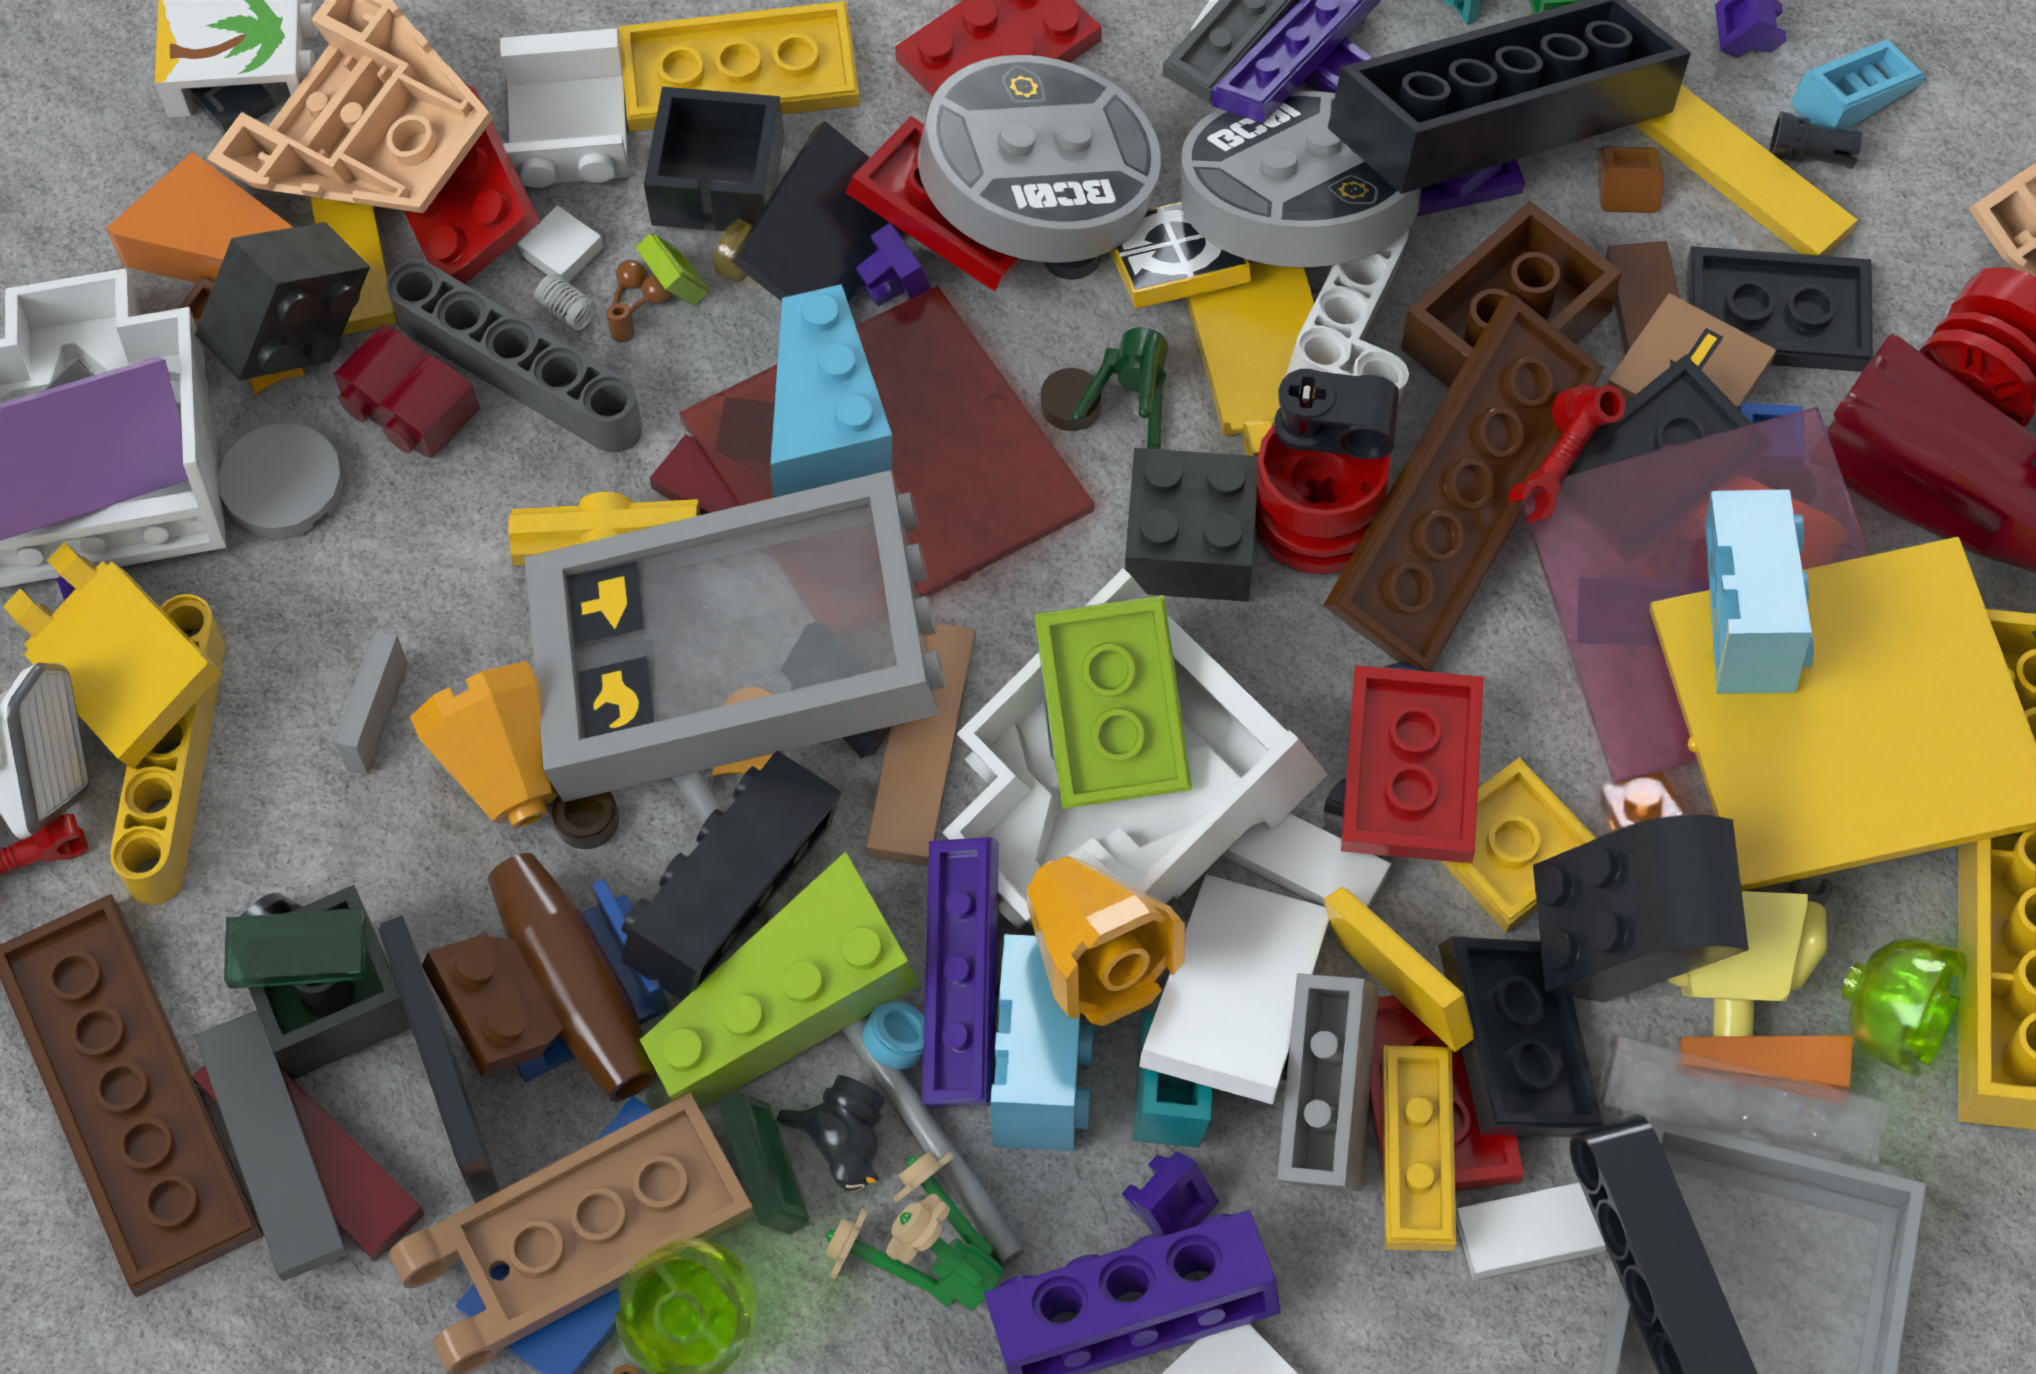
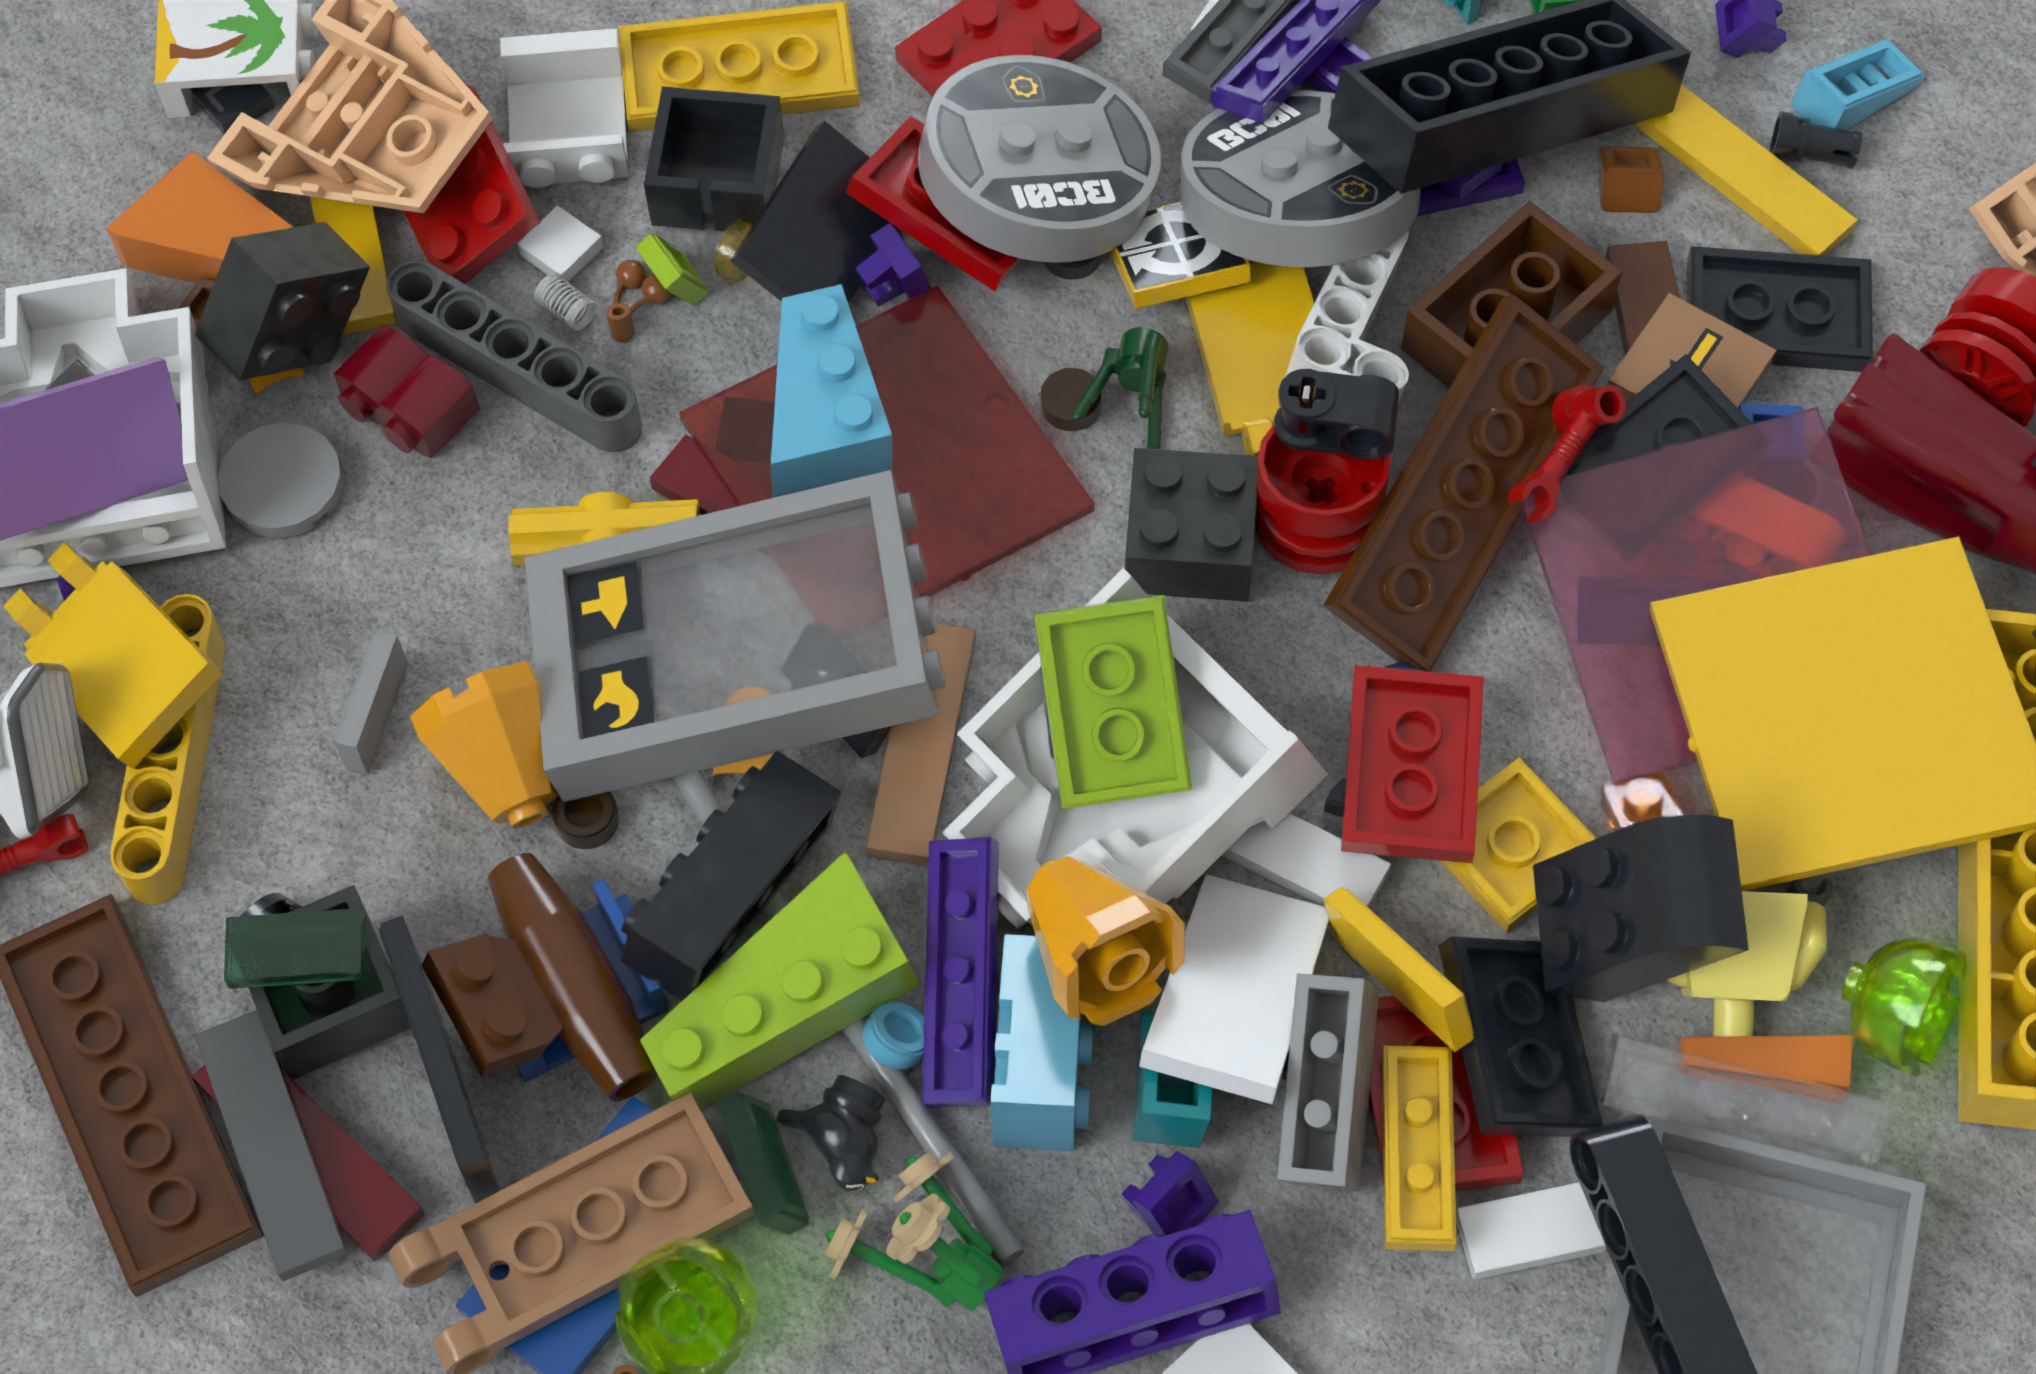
wedge [1705,490,1814,694] -> none

